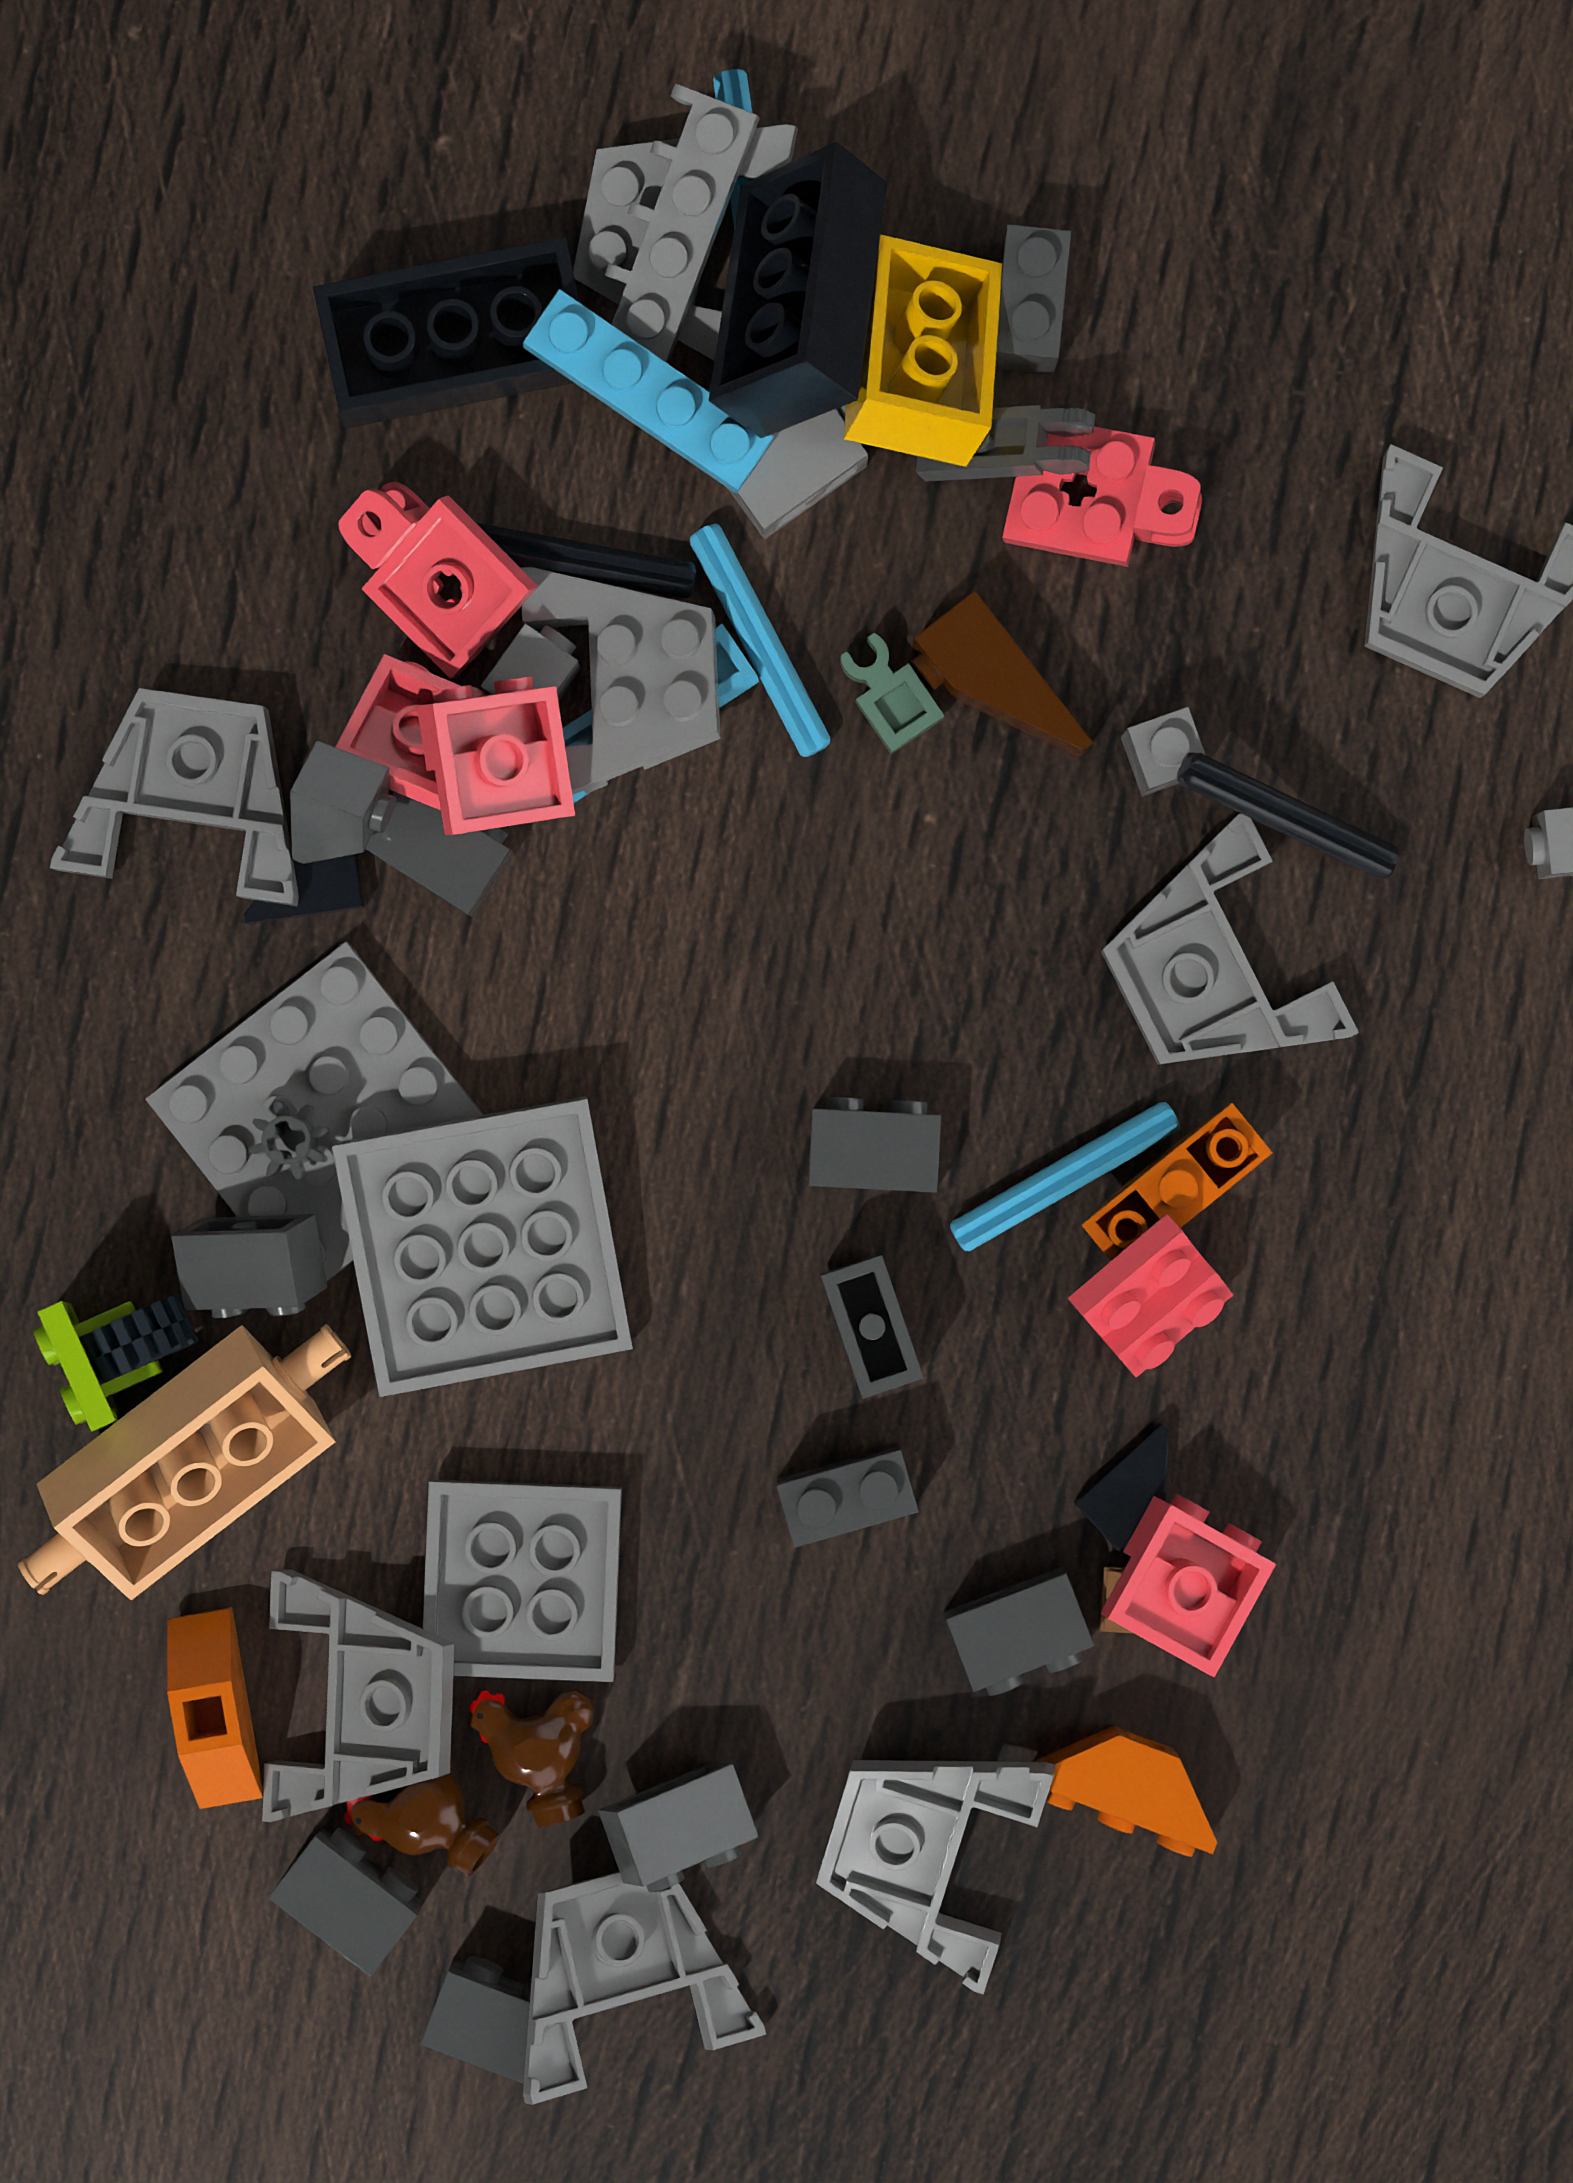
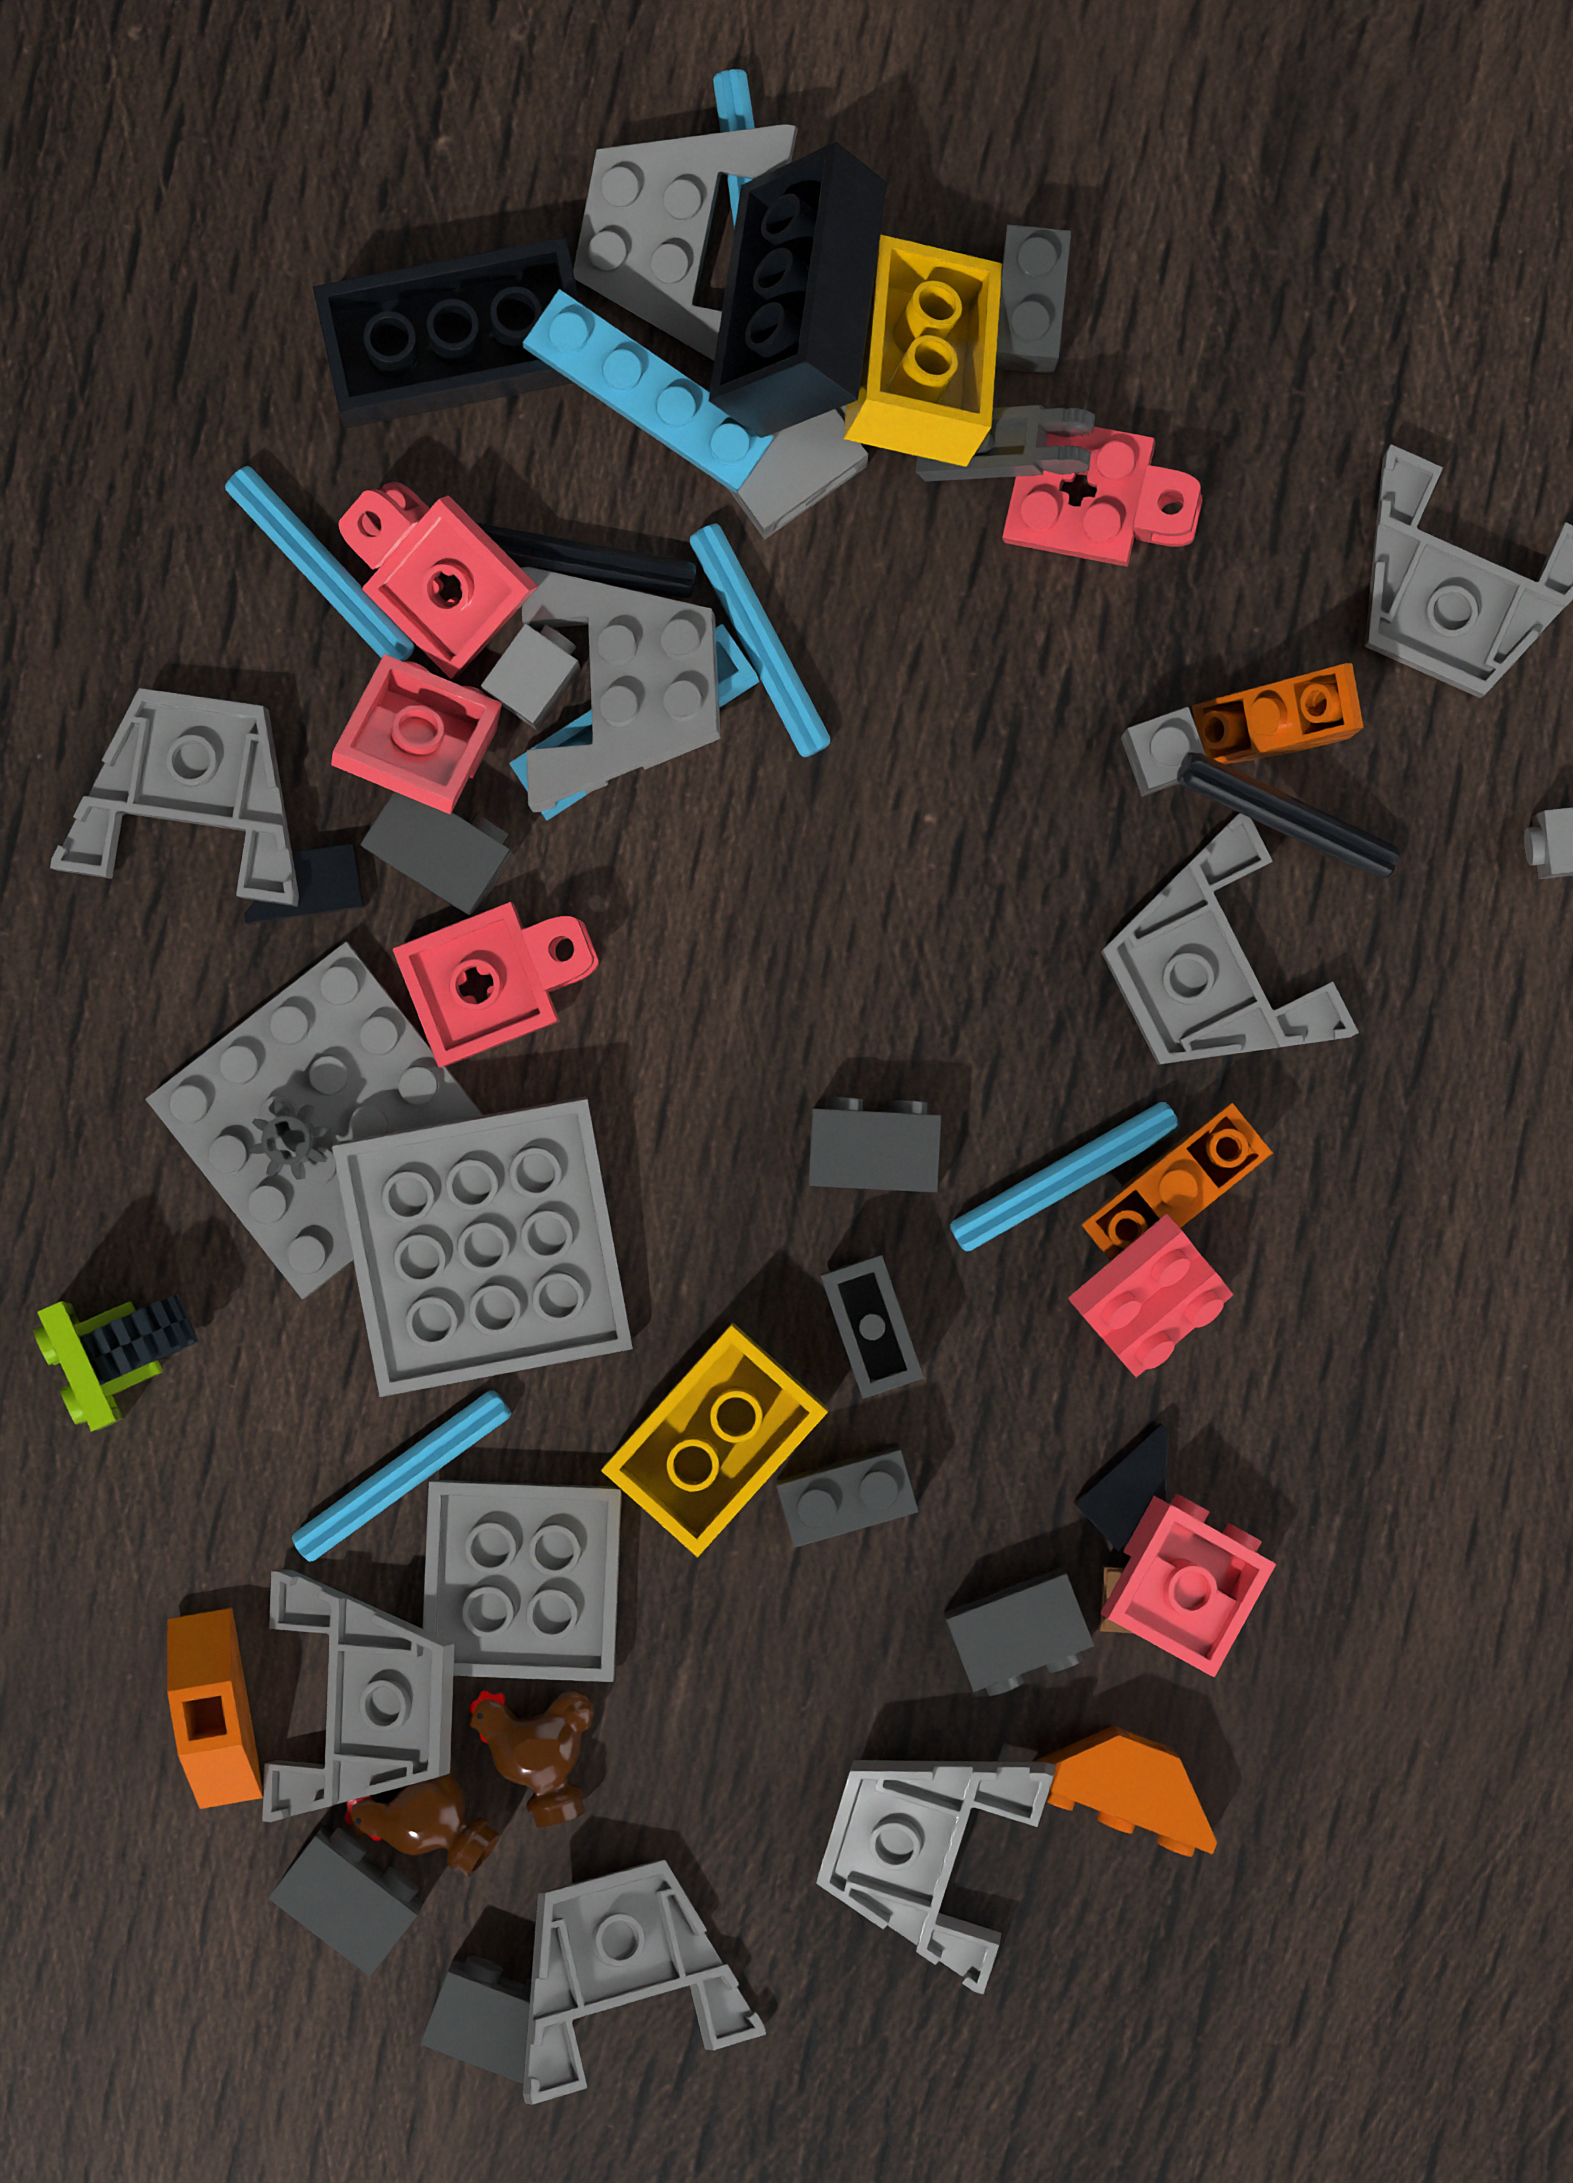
light nougat brick [17,1324,351,1600] -> none
dark grey brick [171,1214,327,1318] -> none
dark grey slope [290,741,396,864] -> none
coral plate [417,676,575,835] -> none
dark grey brick [598,1762,758,1892] -> none
light grey hinge [605,84,760,363] -> none
sand green plate [840,633,944,754] -> none
reddish brown slope [911,591,1093,758] -> none
none -> medium azure axle [225,466,416,662]
none -> medium azure axle [292,1390,511,1562]
none -> coral plate [393,902,599,1068]
none -> yellow brick [601,1322,828,1557]
none -> orange slope [1192,663,1364,764]

